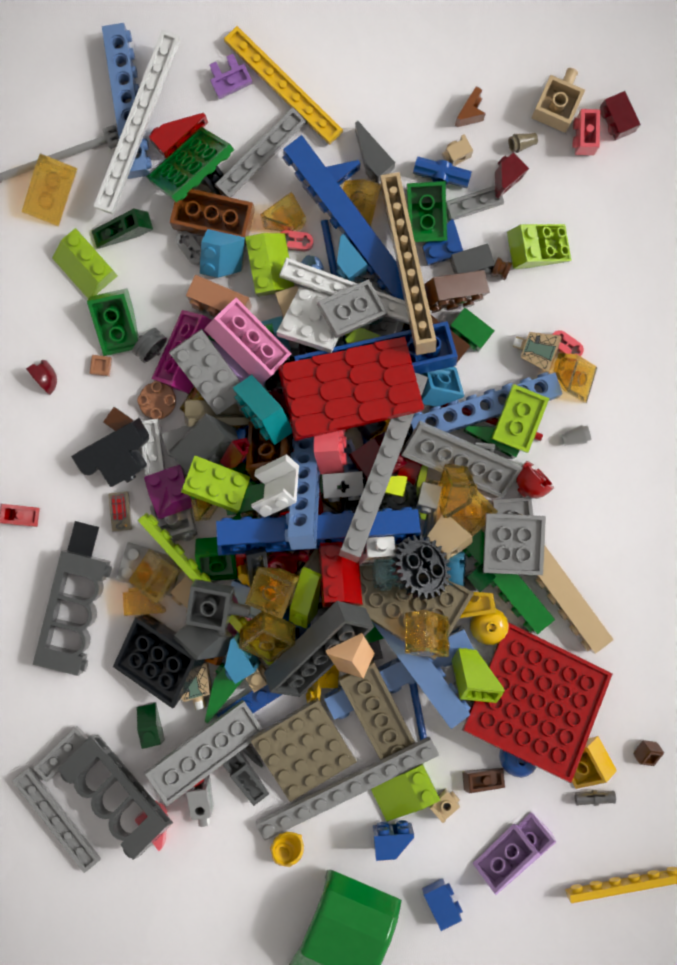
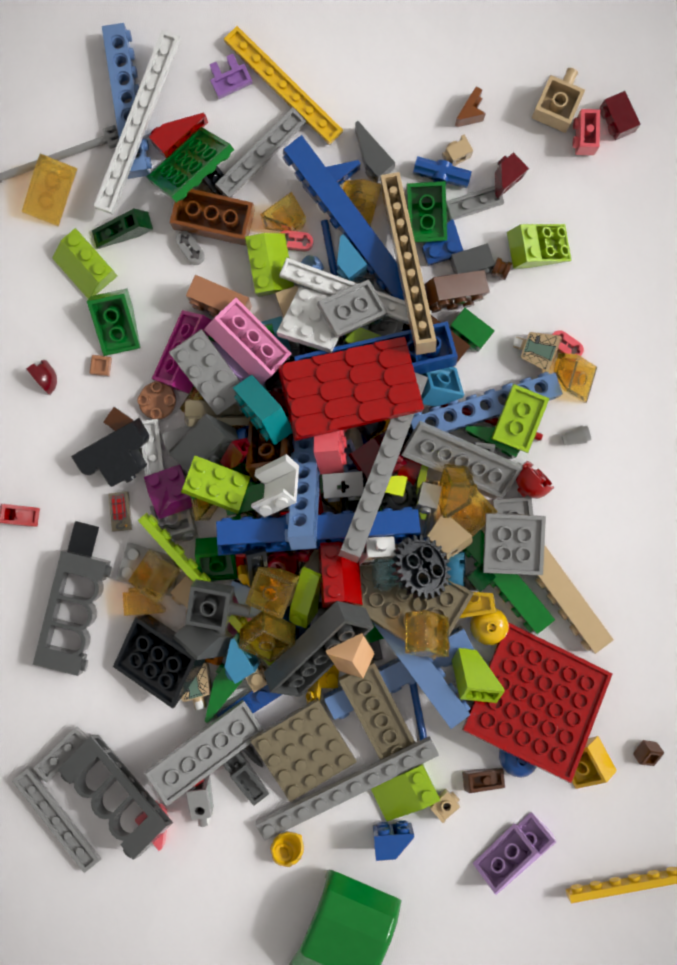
dark grey wheel [132,328,167,363] -> none
dark green slope [137,702,165,749] -> none
dark azure slope [200,229,245,278] -> none
blue brick [422,878,463,931] -> none
dark tan cone [508,133,538,153] -> none
flat silver pin [574,790,616,806] -> none

